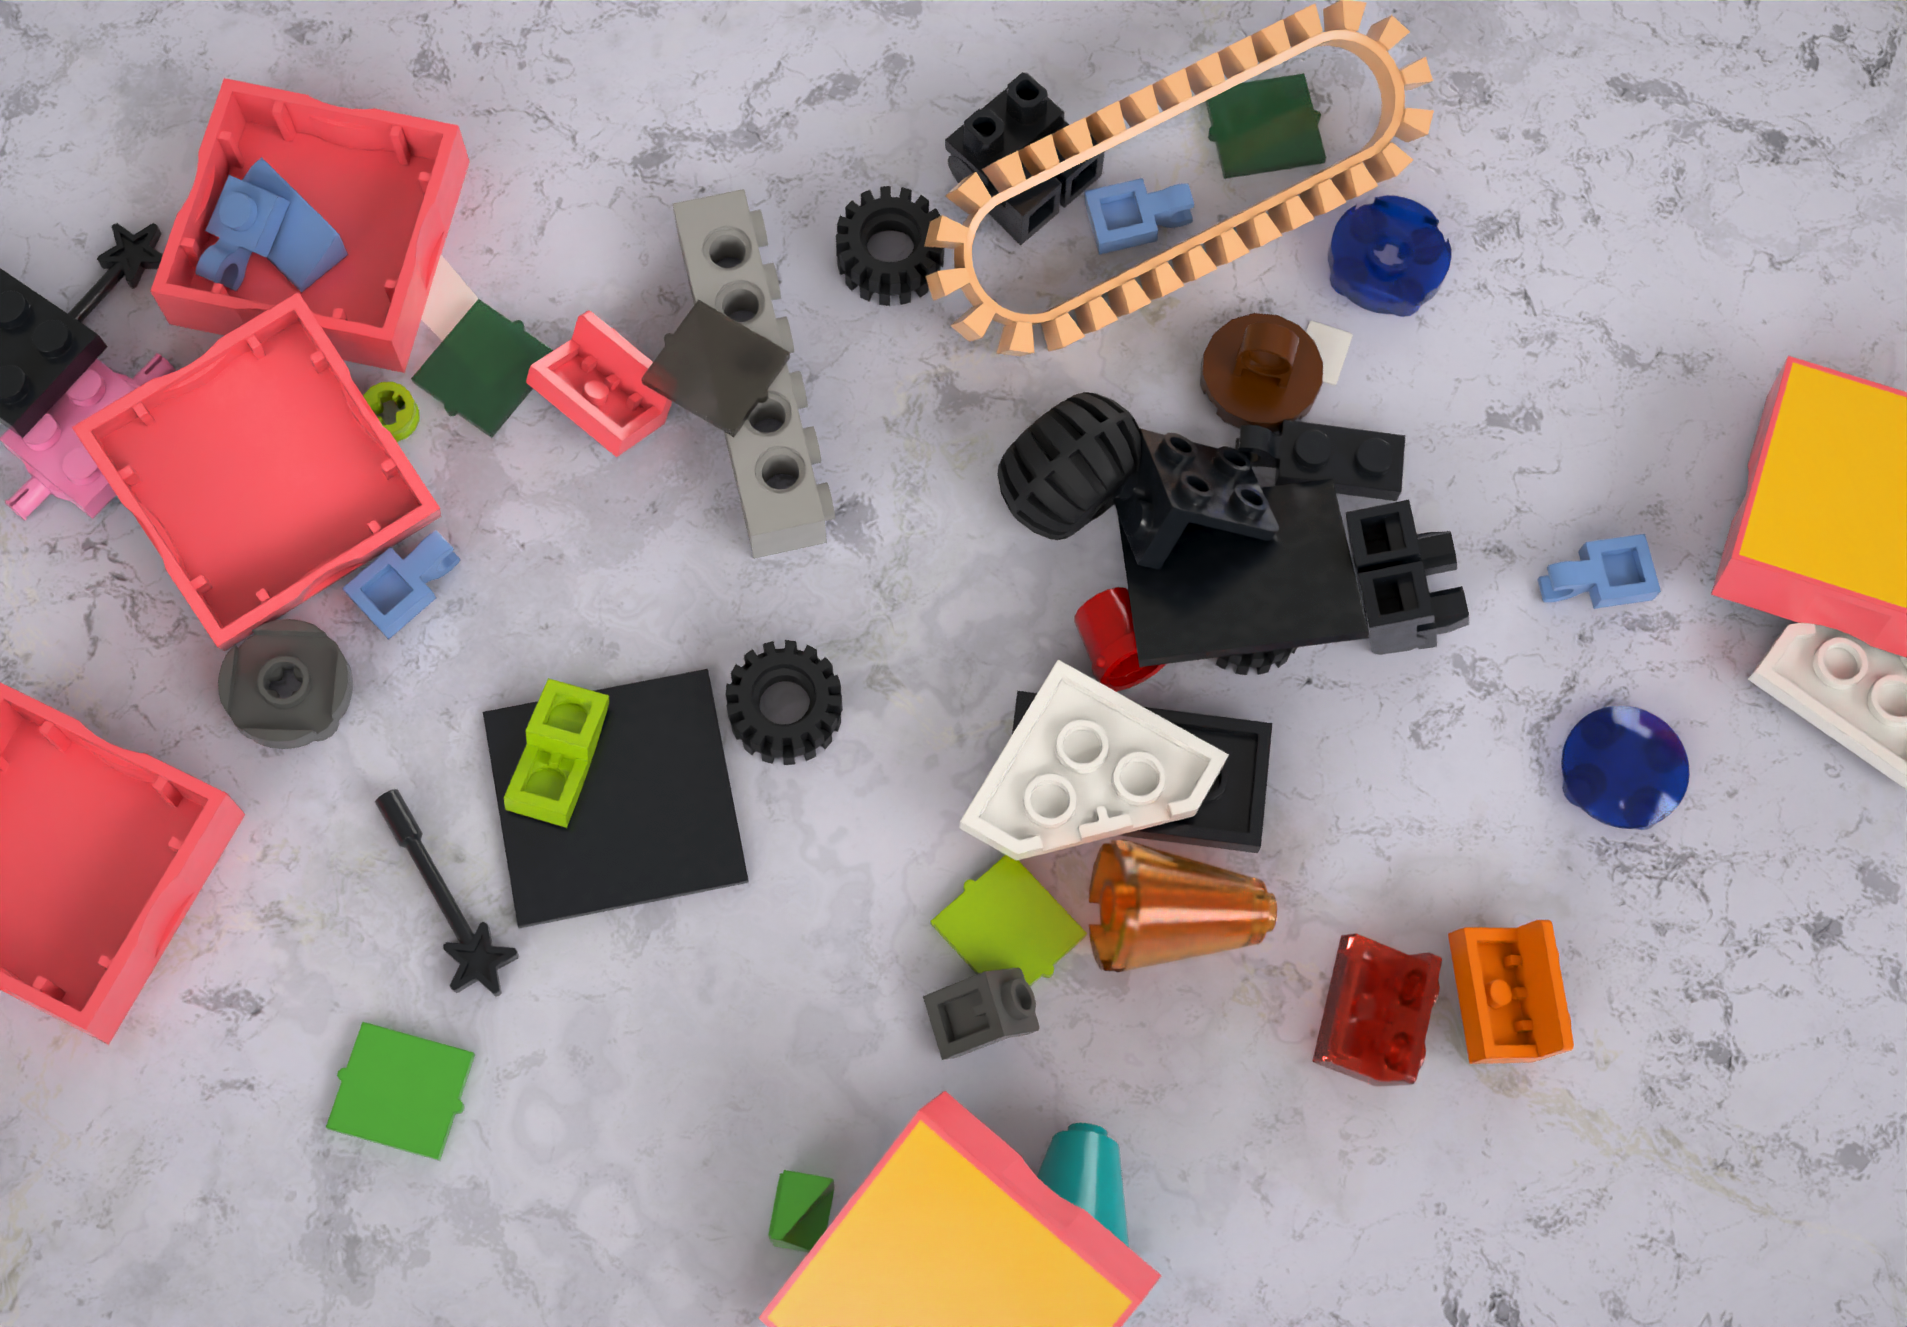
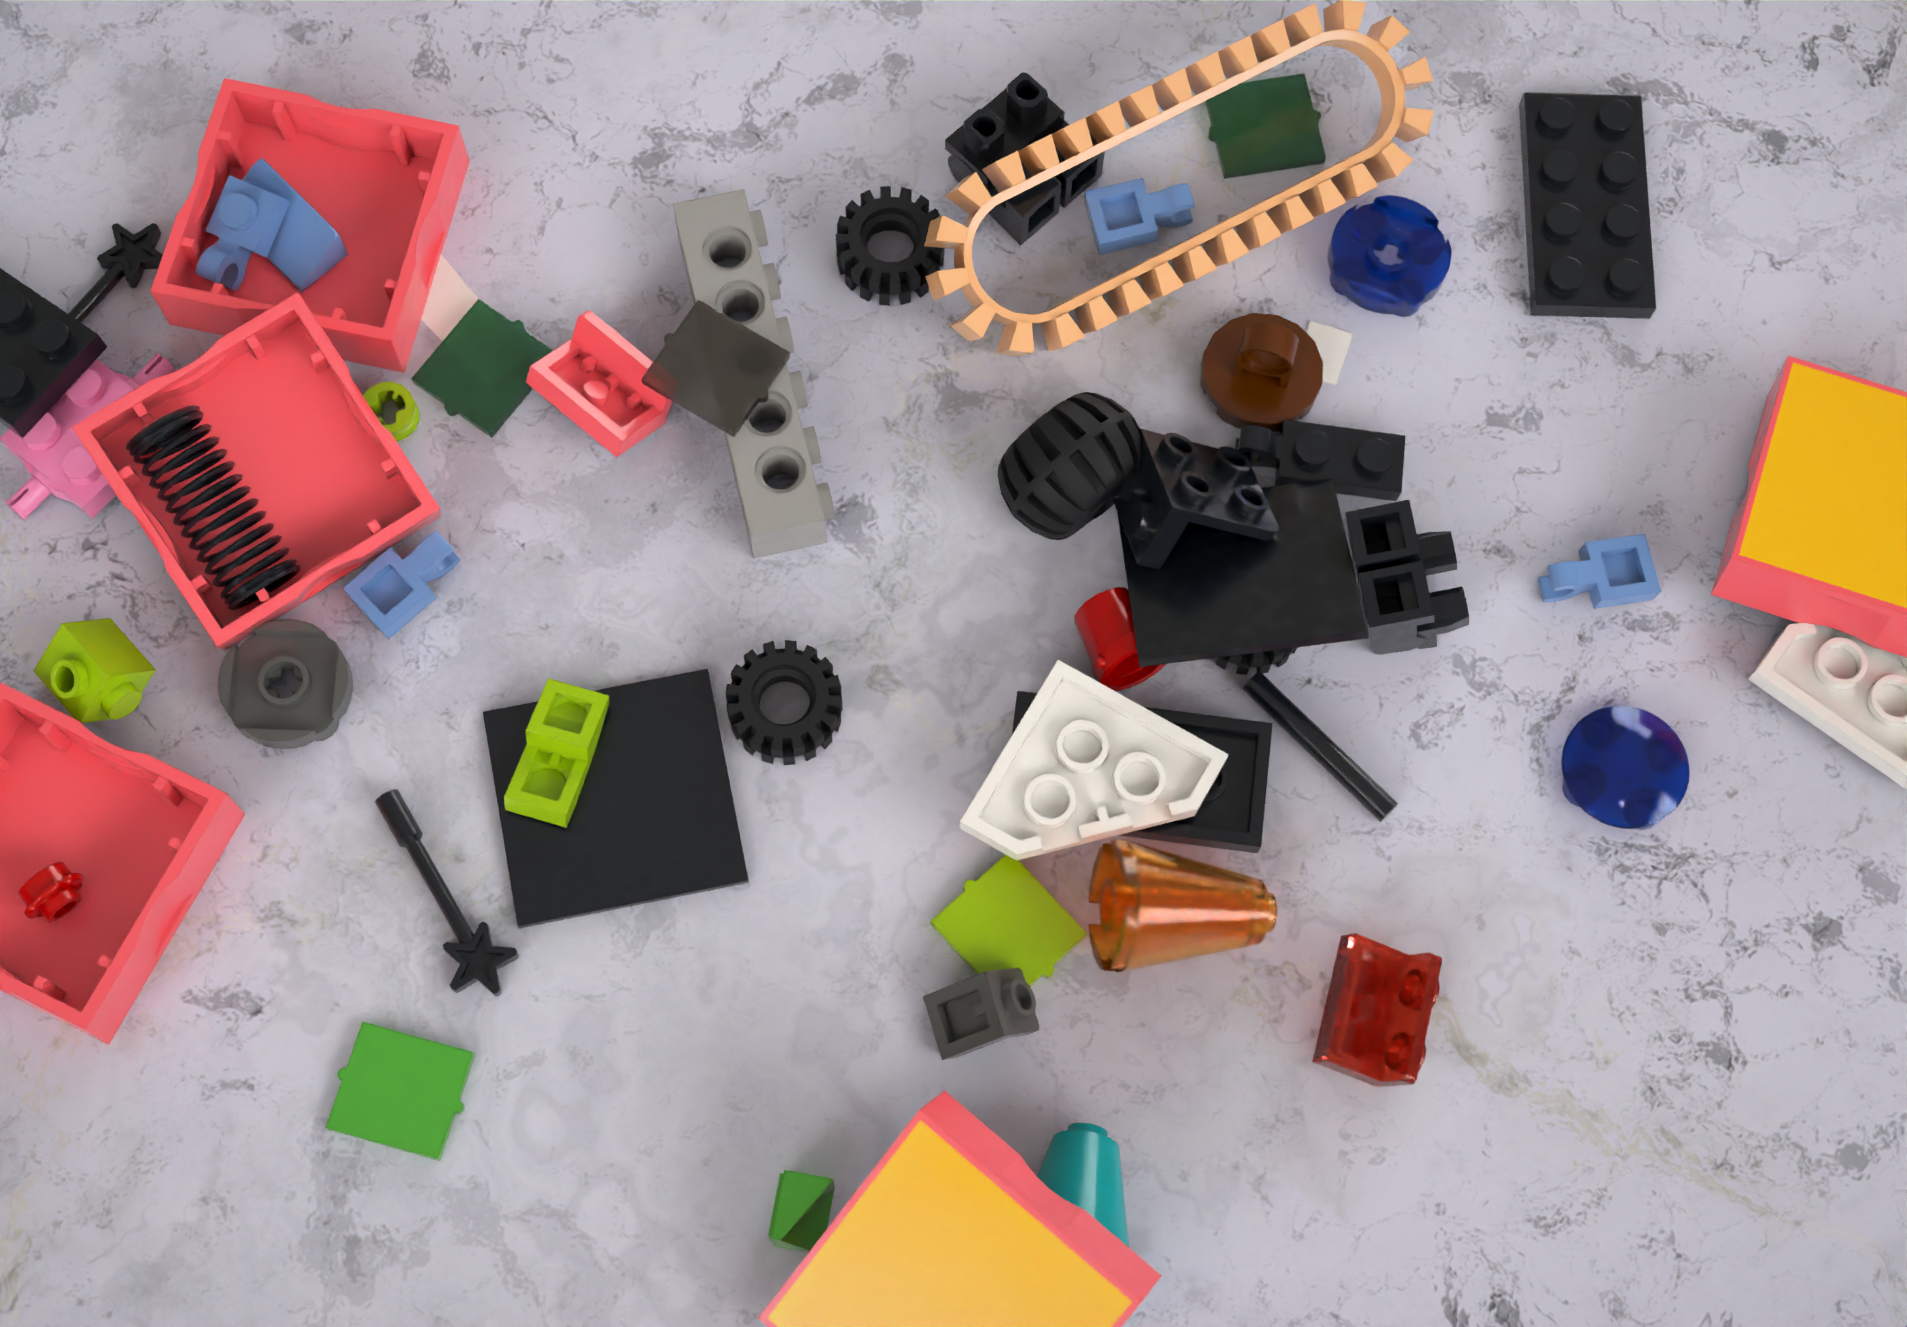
orange bracket [1448,920,1574,1064] -> none
none -> red plate [18,862,83,922]
none -> lime brick [33,618,156,723]
none -> black piece [126,405,301,610]
none -> black bar [1242,671,1398,822]
none -> black plate [1519,92,1656,319]

